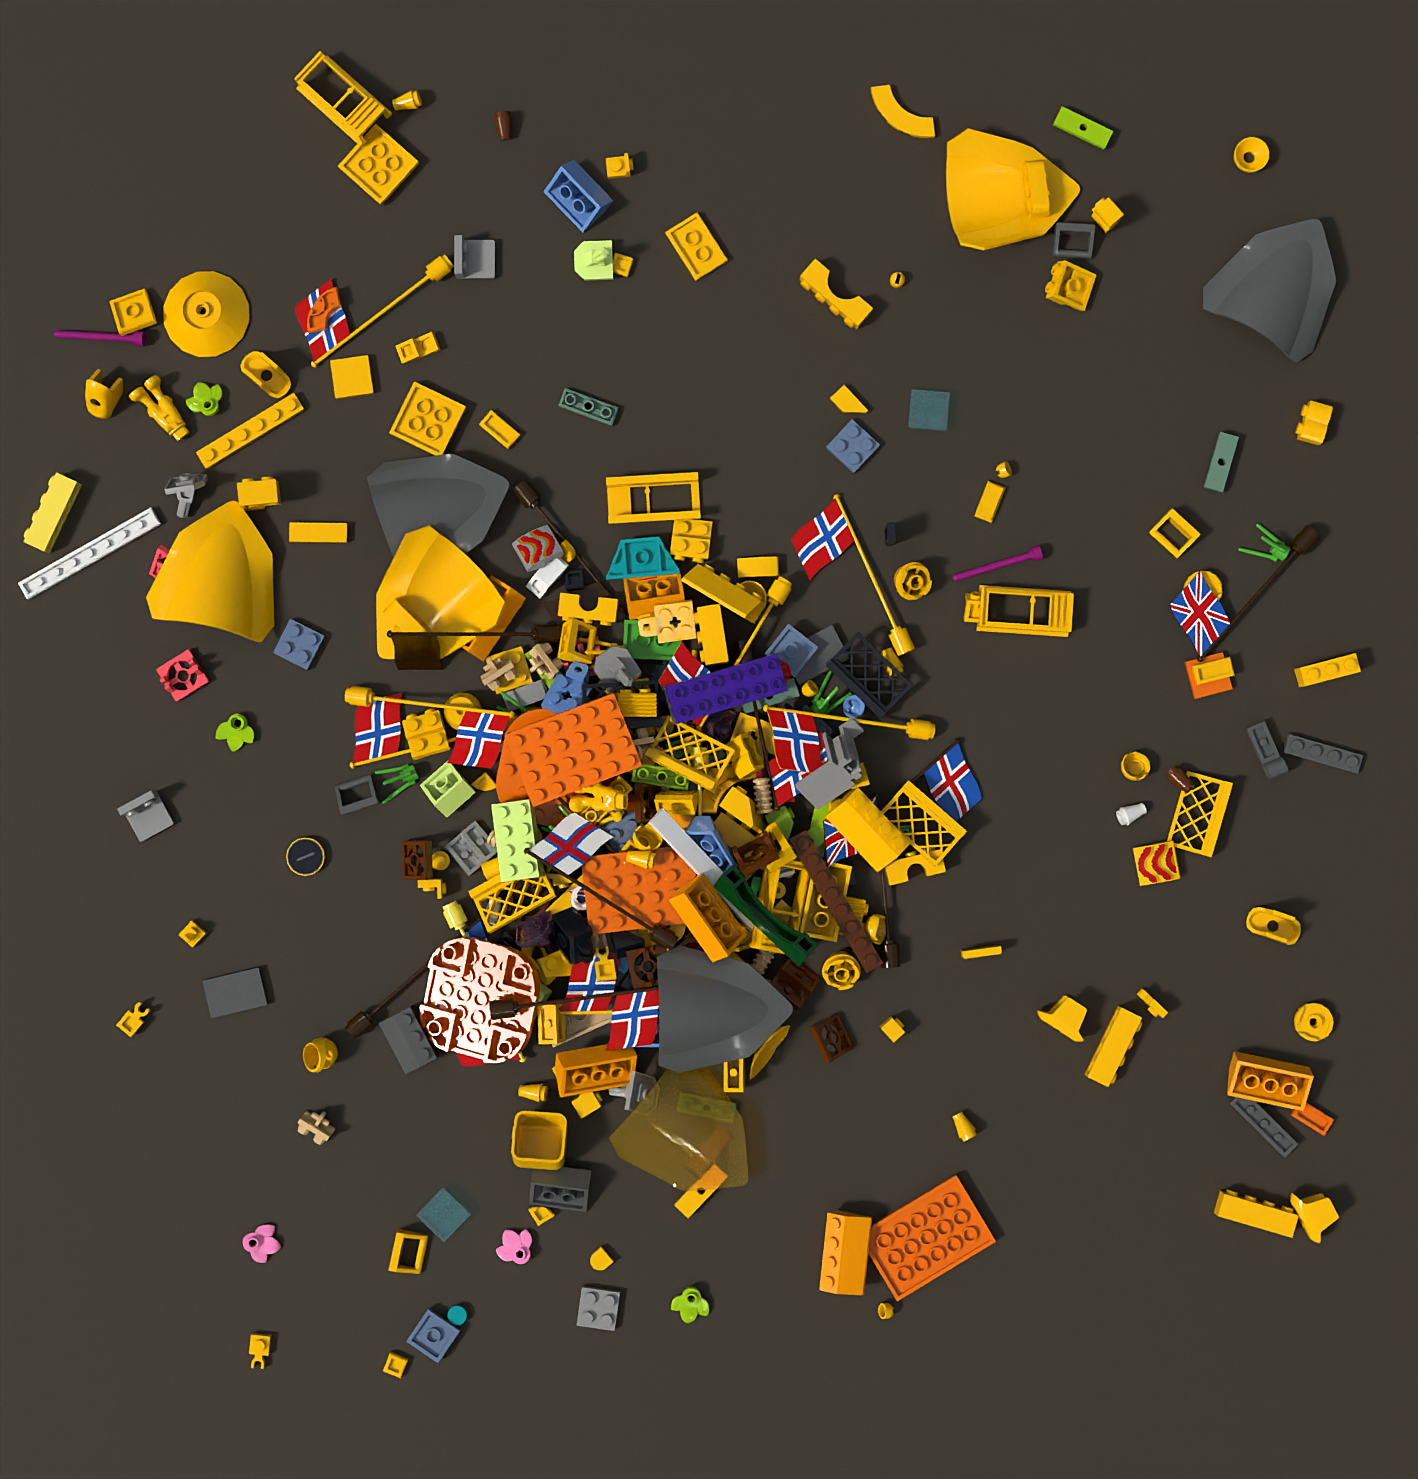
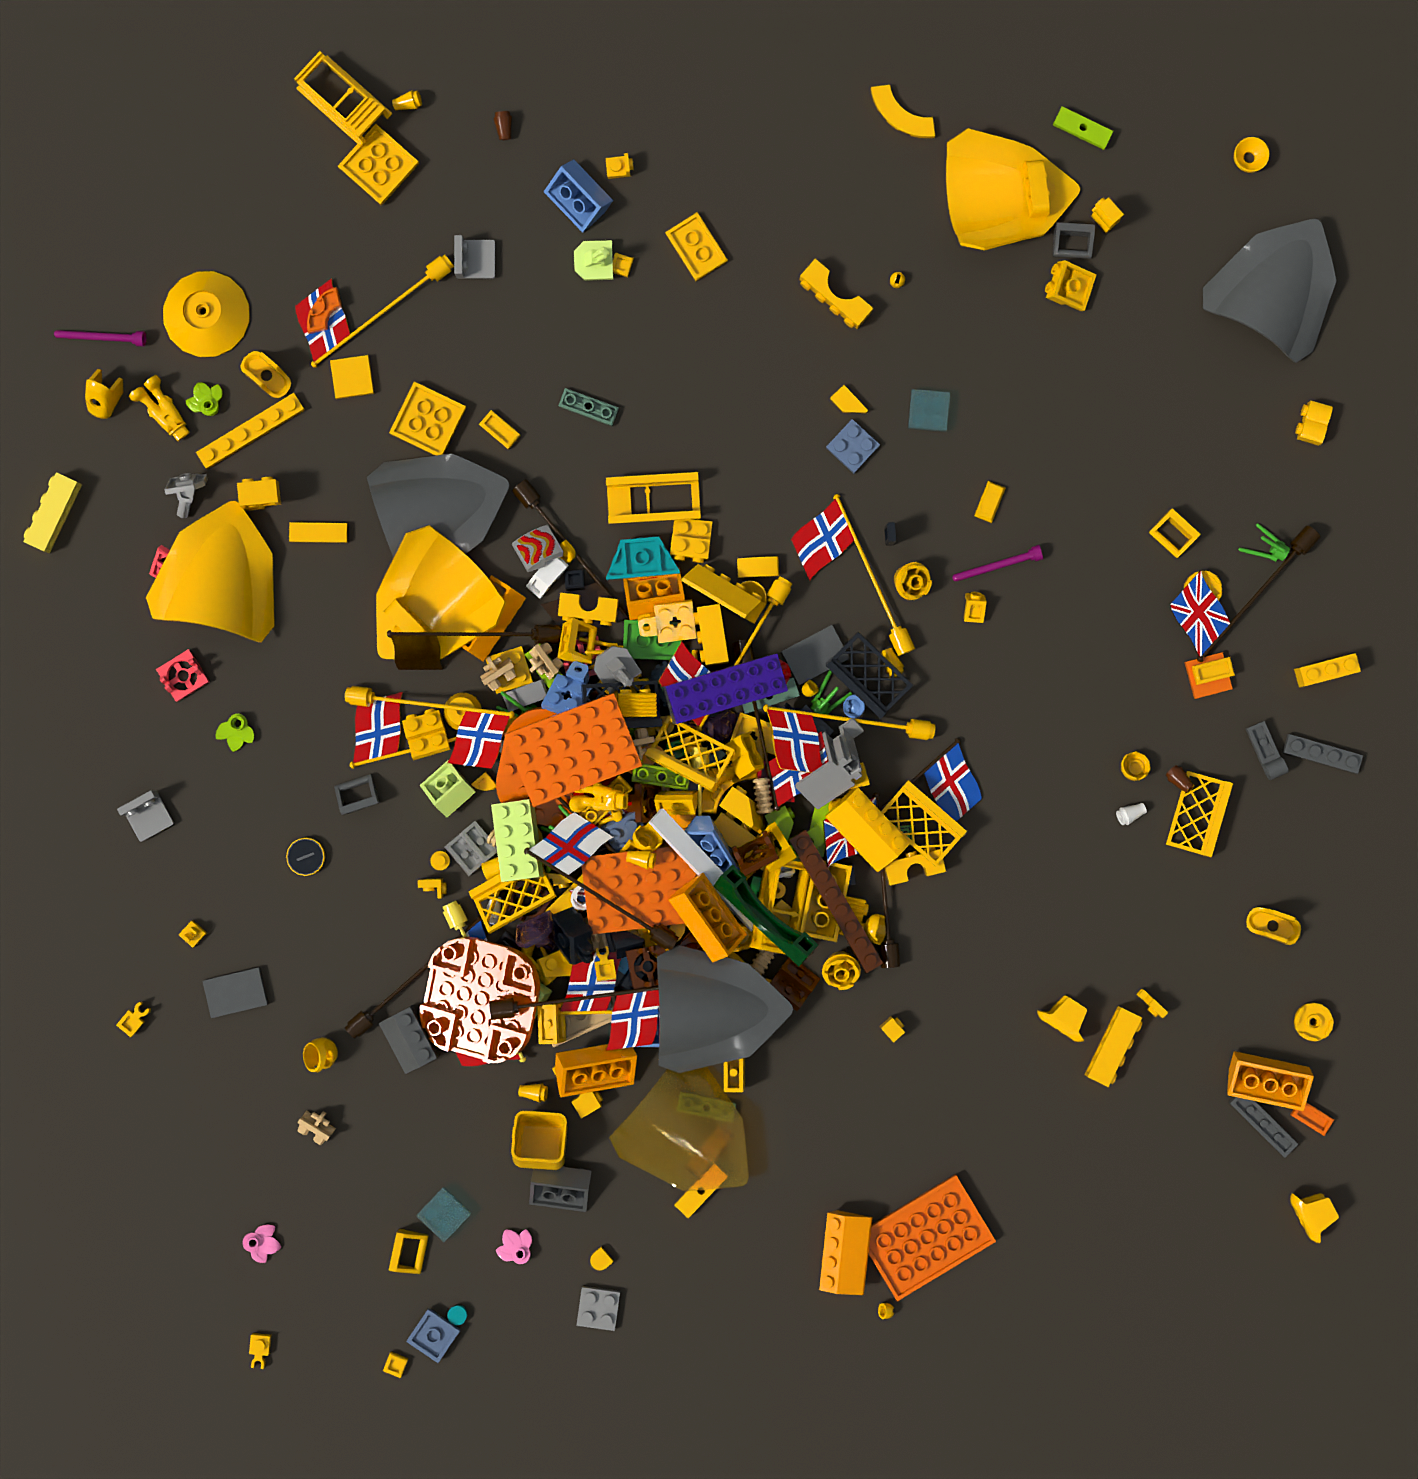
white tile [18,507,162,600] -> none
yellow tile [109,288,157,336] -> none
sand blue plate [273,619,326,670] -> none
bright green plant [375,764,419,804] -> none
yellow slope [396,332,441,364] -> none
reddish brown piece [402,840,435,880] -> none
yellow tile [528,1206,555,1226] -> none
light grey piece [609,1071,660,1115] -> none
lime plate [671,1286,709,1323] -> none
yellow piece [750,1025,790,1080] -> none
sand blue plate [765,624,819,678] -> none
reddish brown piece [809,1013,854,1064] -> none
yellow cone [952,1112,977,1142] -> none
yellow tile [961,945,1002,959] -> none
yellow piece [976,585,1074,637] -> none
yellow hinge [996,461,1012,478] -> none
slope [1133,840,1181,886] -> none
sand green tile [1203,432,1239,493] -> none
yellow brick [1214,1189,1299,1238] -> none

